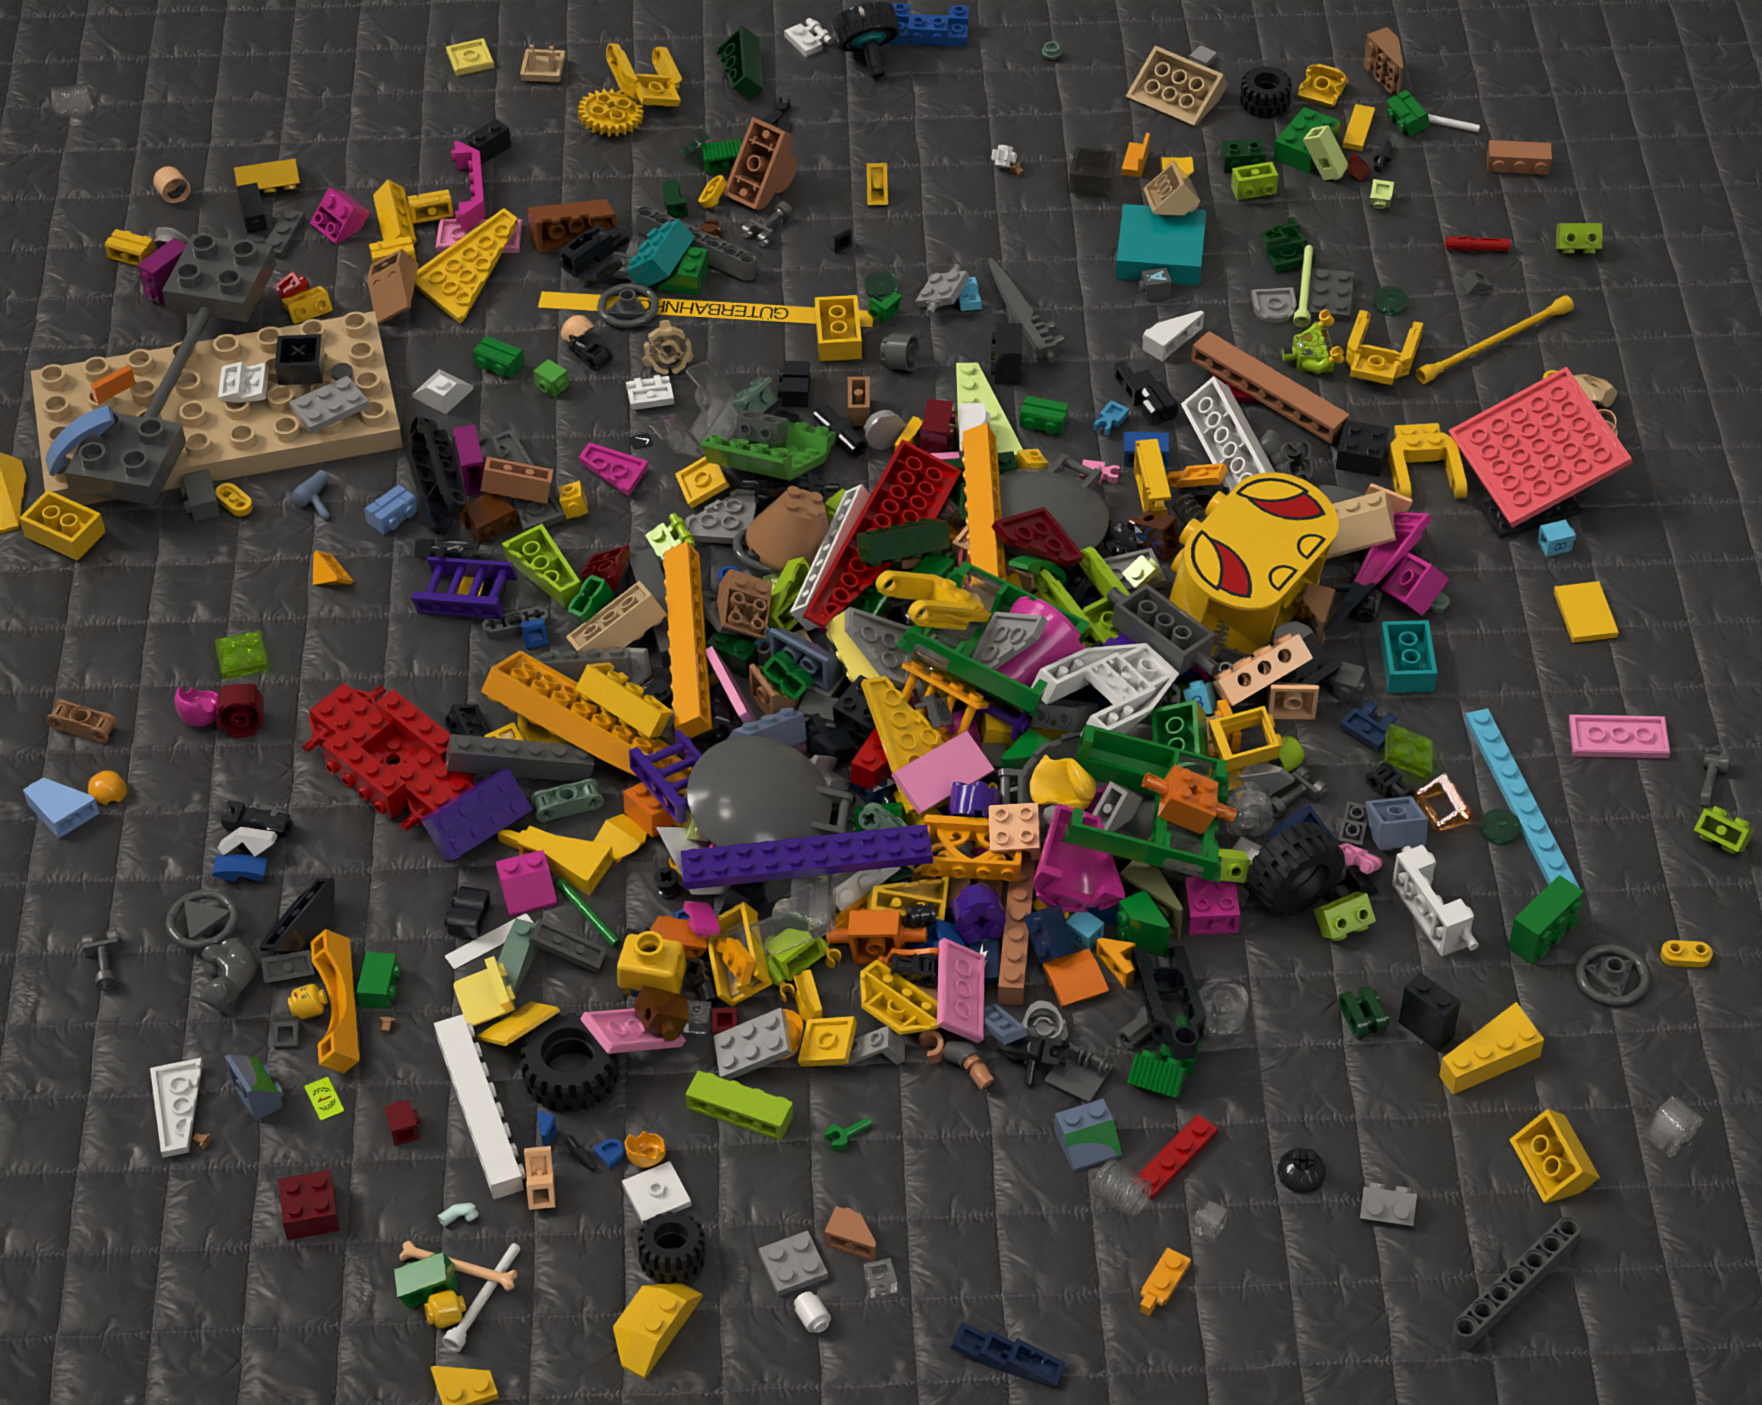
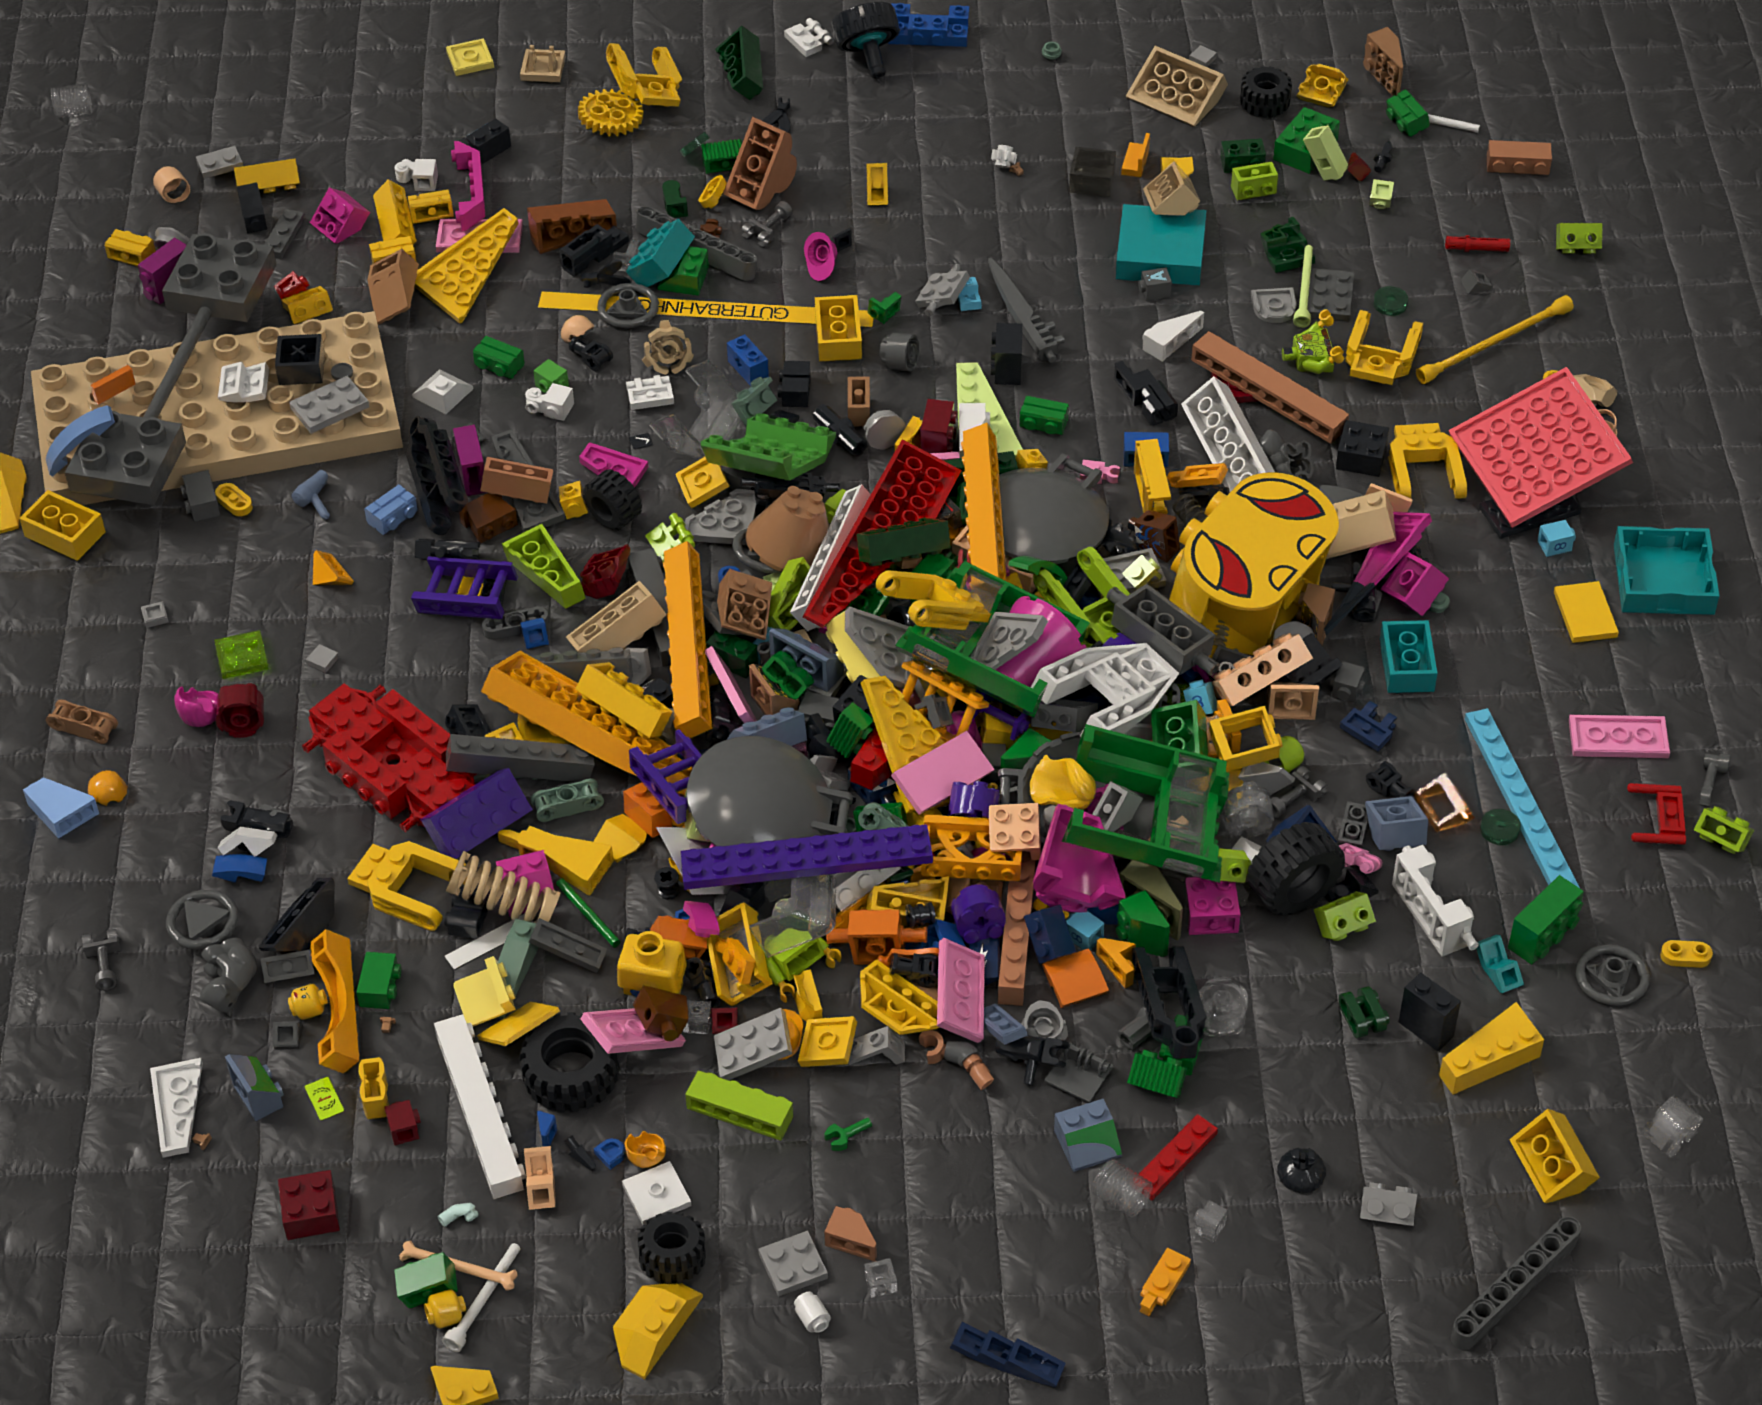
green brick [568,575,615,626] -> none
dark grey brick [736,410,788,446] -> none
clear green piece [865,271,898,300] -> none
dark red plate [992,507,1084,567] -> none
dark azure plate [1093,400,1129,436] -> none
orange brick [1142,764,1237,835] -> none
yellow tile [1342,104,1375,151] -> none
clear neon green plate [1385,723,1433,779] -> none
none -> light grey tile [141,601,169,628]
none -> light grey bracket [196,146,243,179]
none -> light grey tile [306,644,339,673]
none -> yellow plate [347,841,467,931]
none -> yellow brick [359,1057,389,1119]
none -> white brick [395,159,438,191]
none -> tan piece [446,851,561,923]
none -> white brick [525,383,574,421]
none -> black tyre [583,469,642,531]
none -> blue brick [727,334,769,386]
none -> dark pink piece [804,232,837,281]
none -> green brick [826,702,874,758]
none -> teal slope [1476,935,1524,993]
none -> teal tile [1614,526,1719,615]
none -> red plate [1627,783,1686,845]

